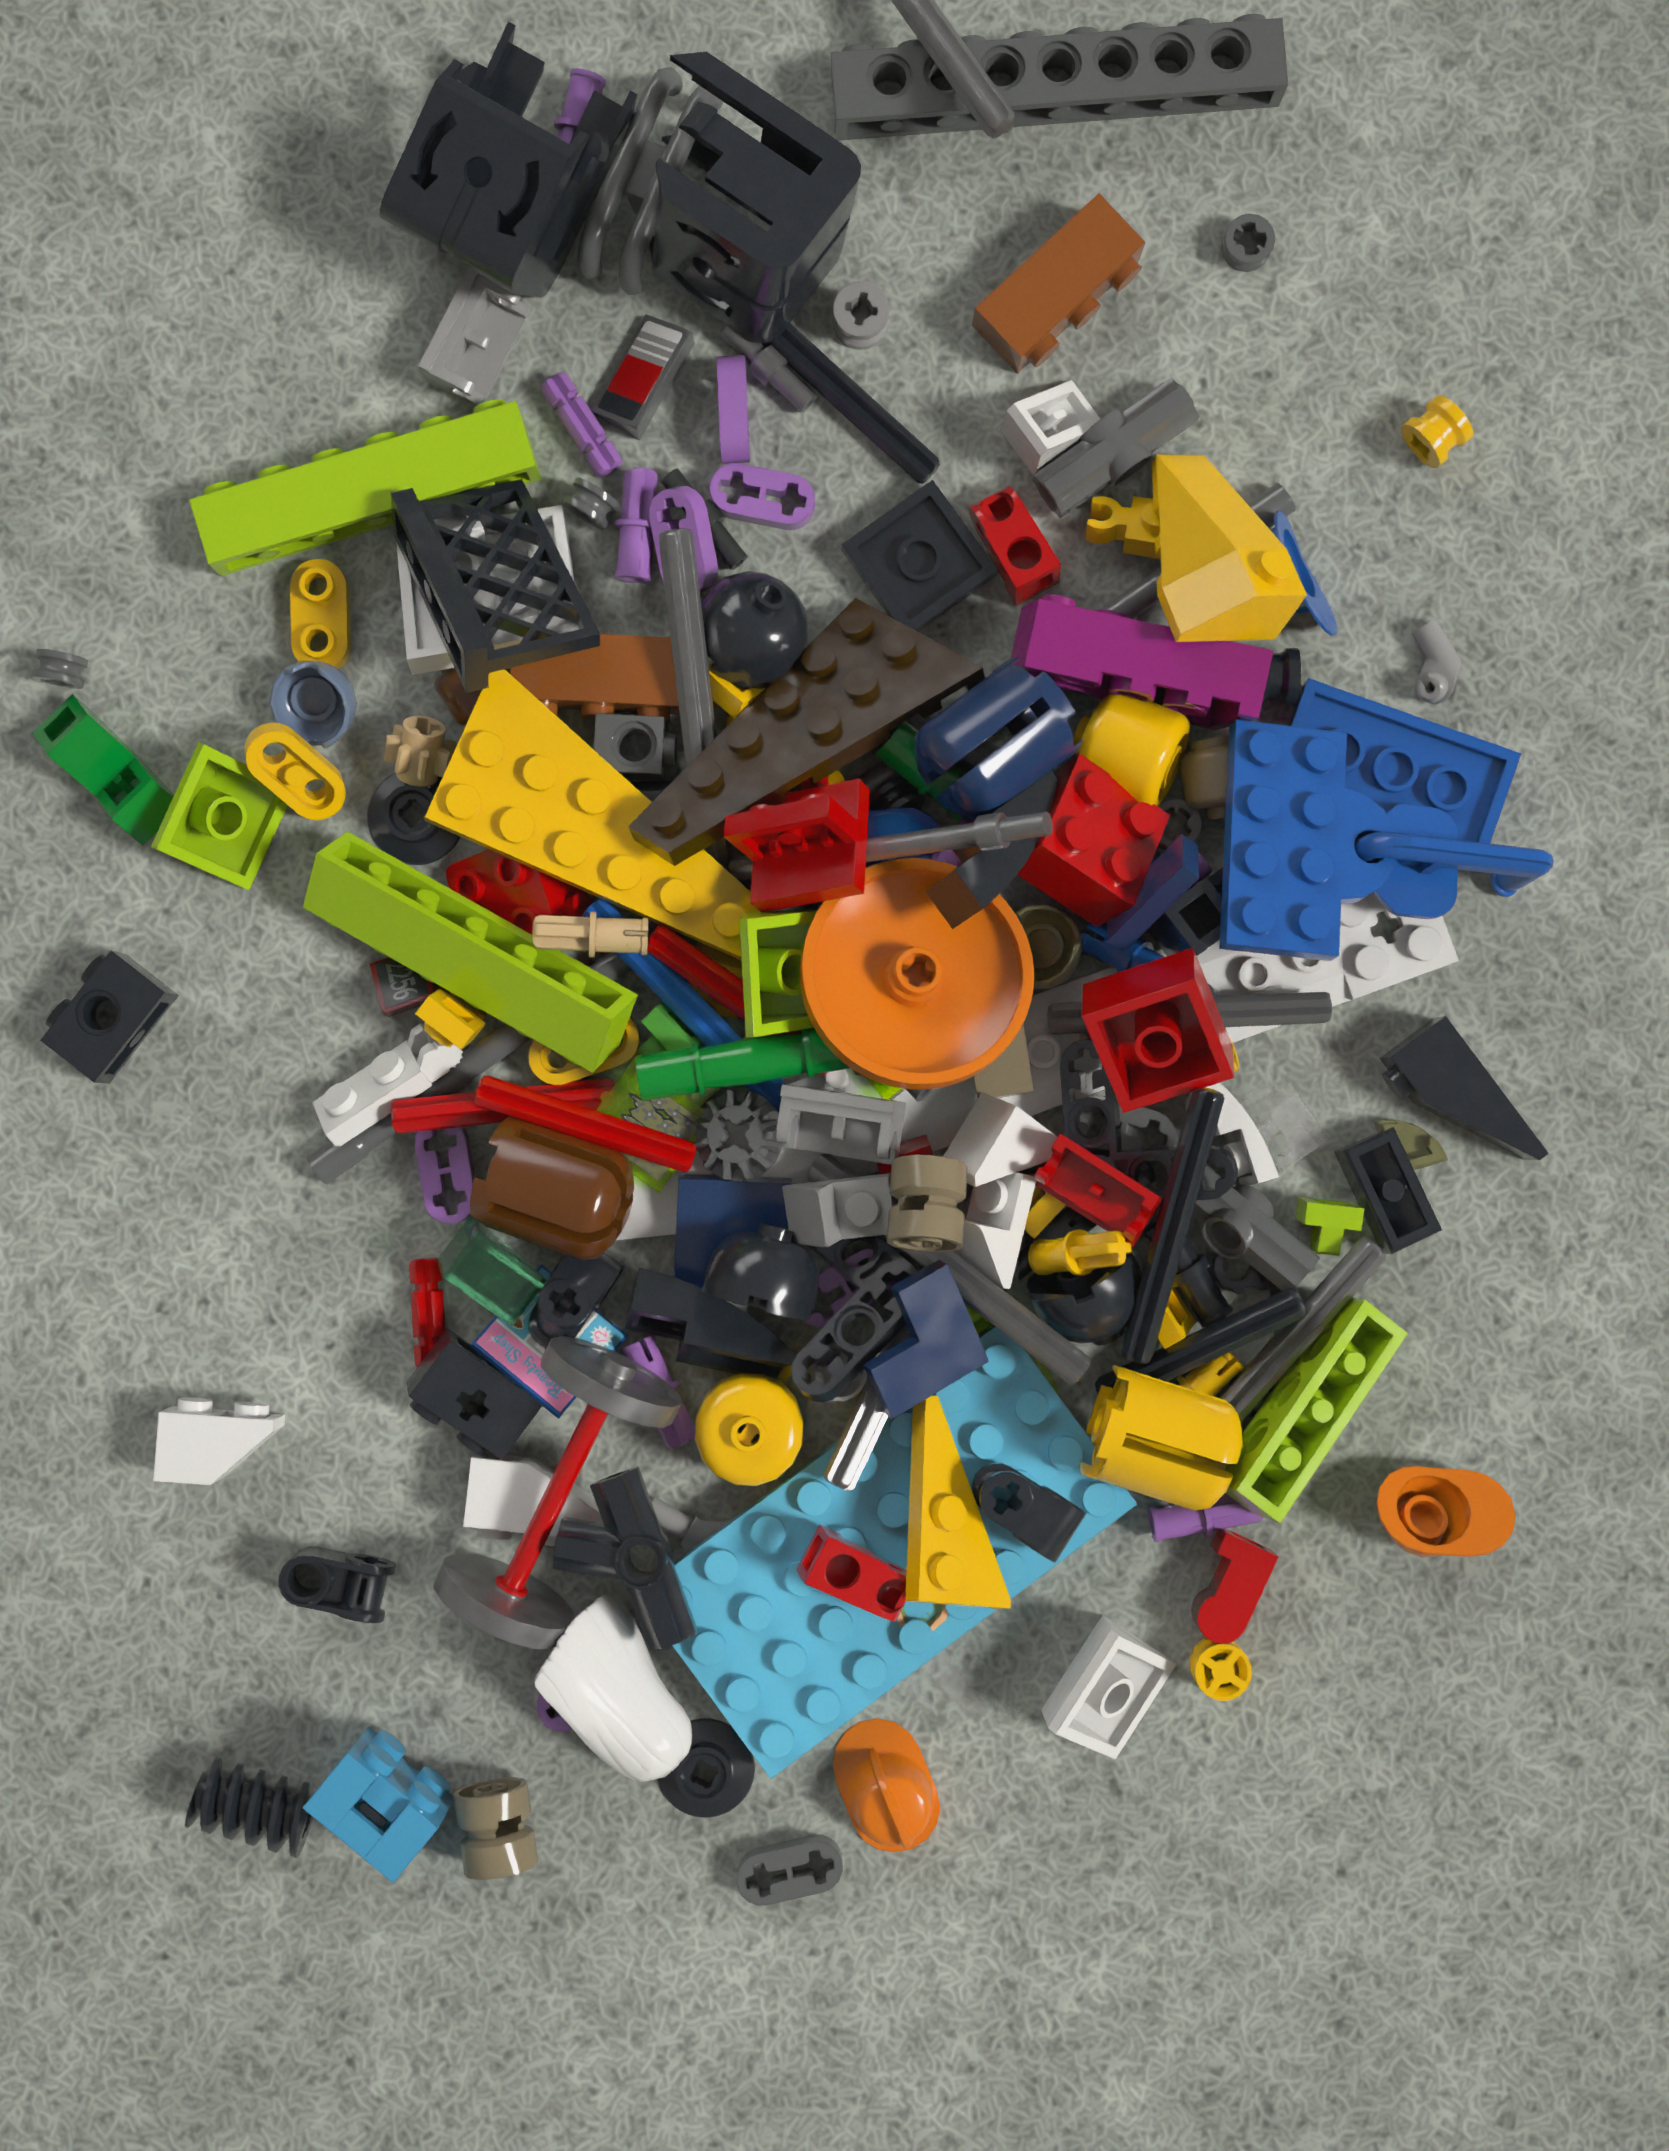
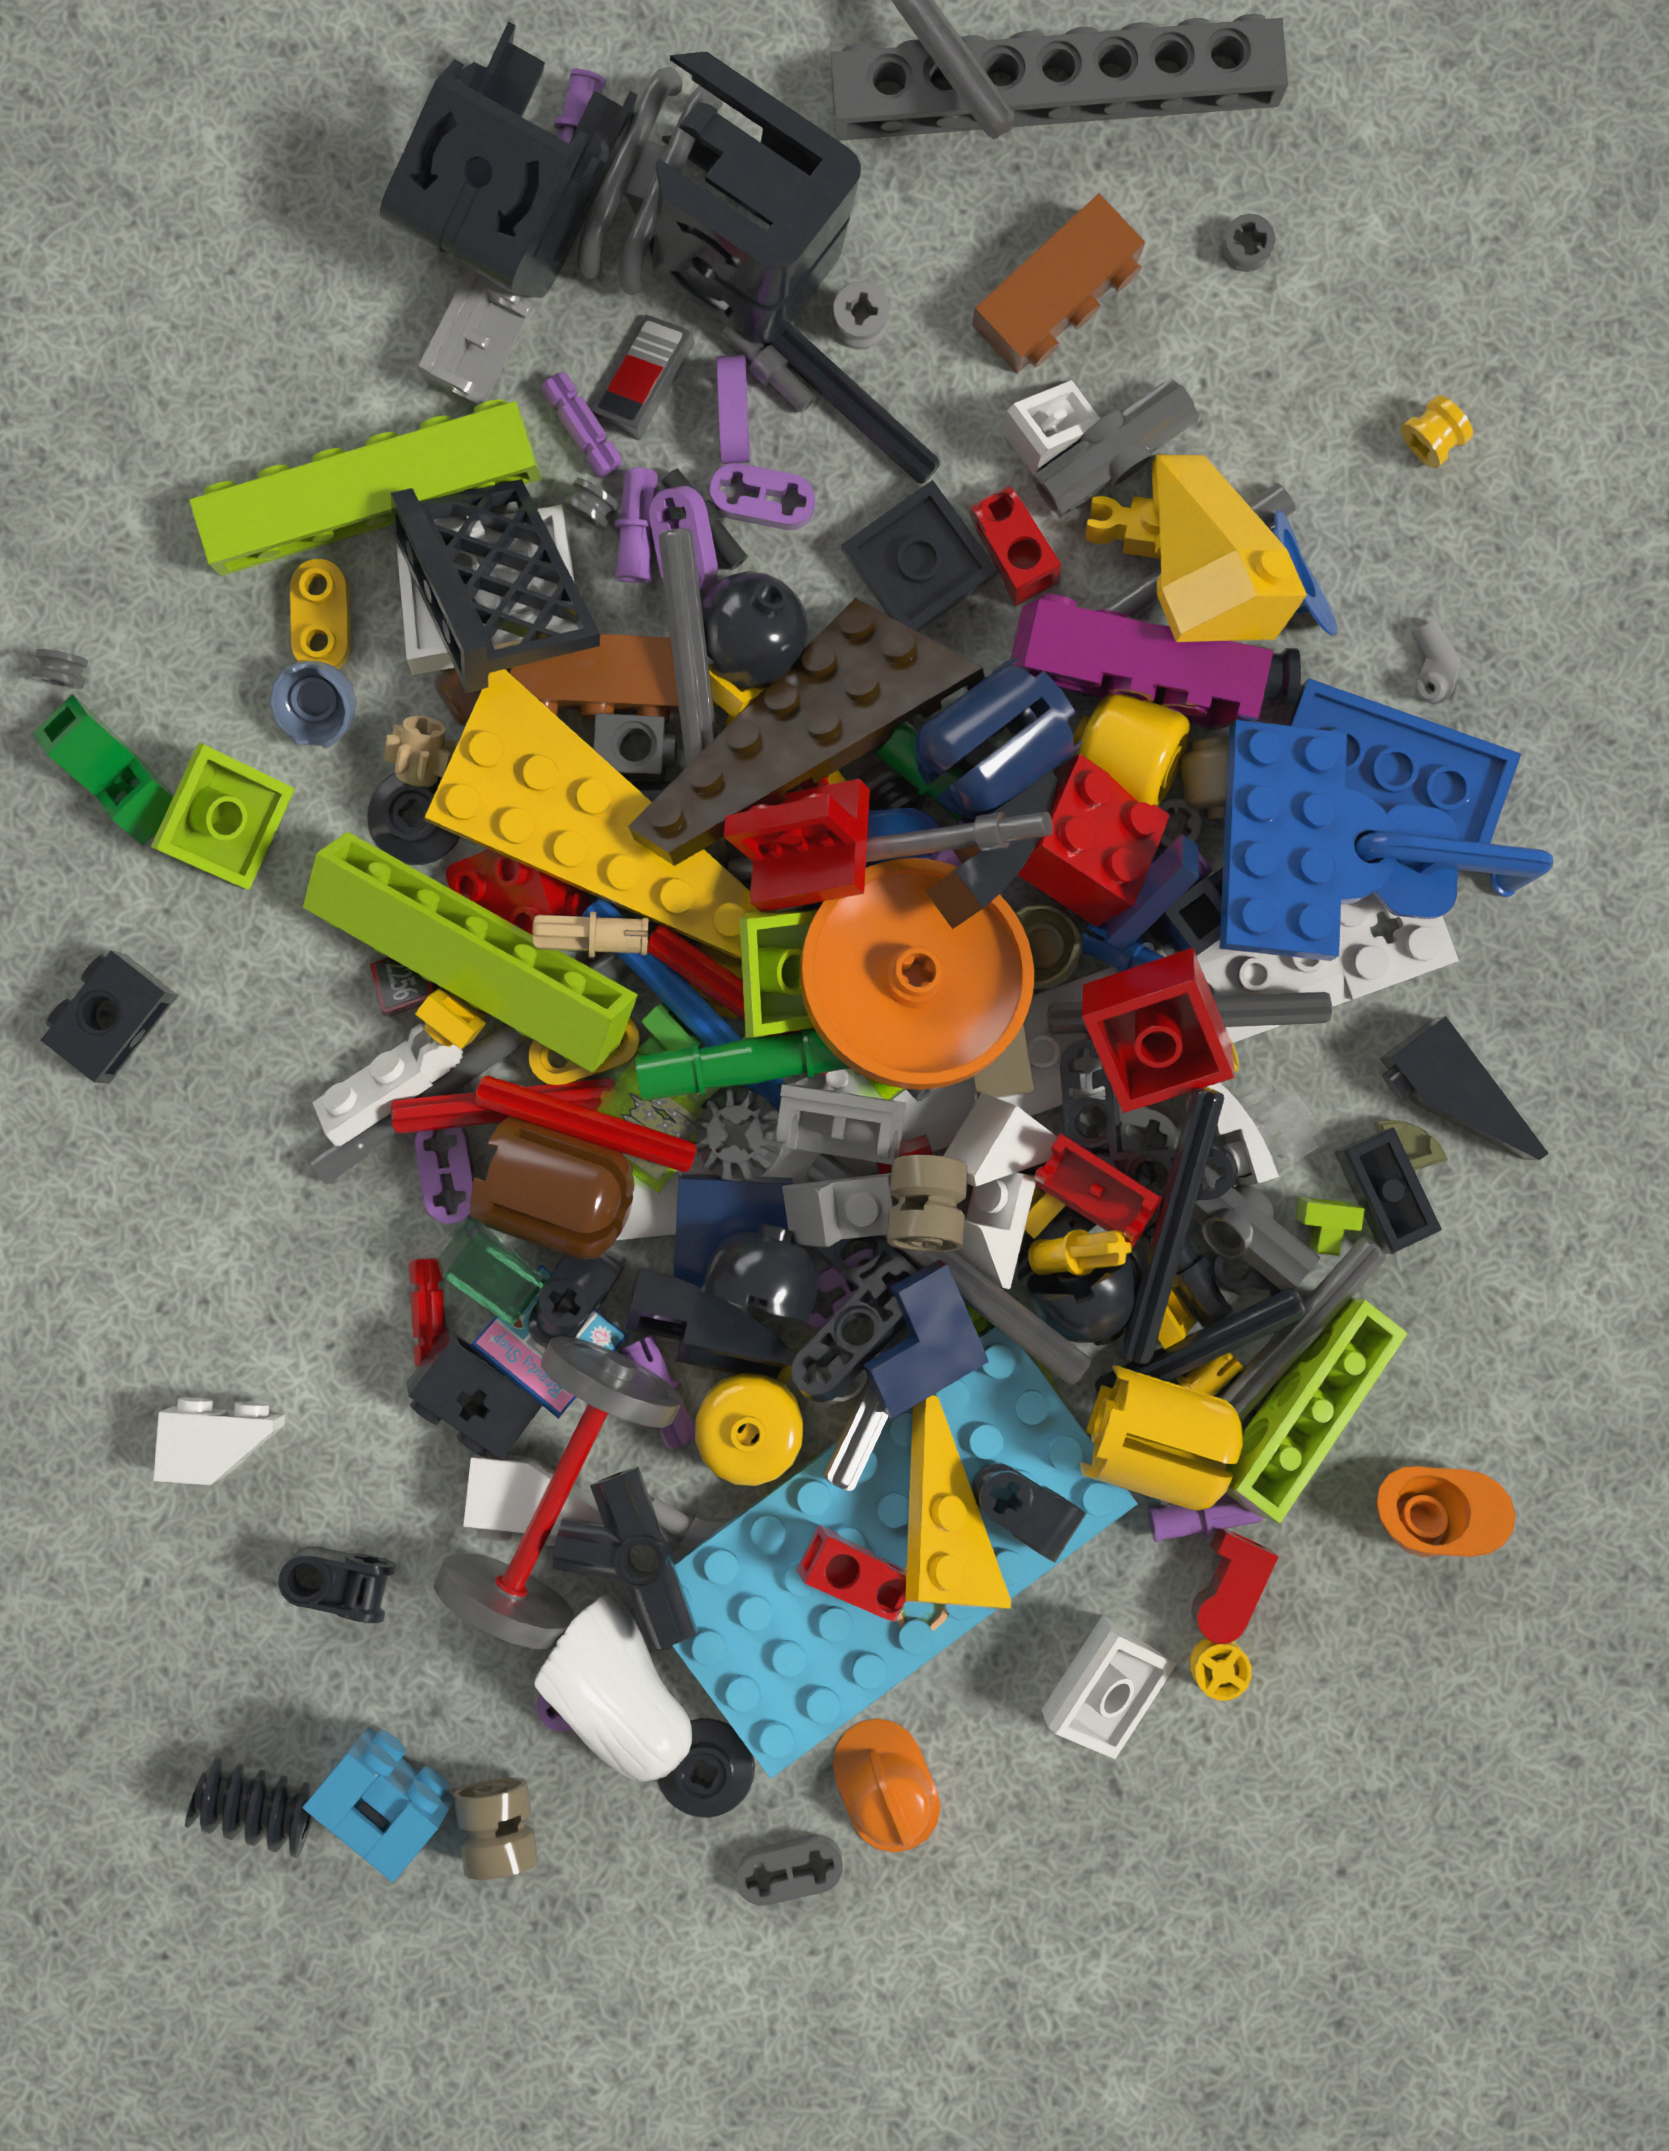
yellow plate [244,723,346,820] -> none

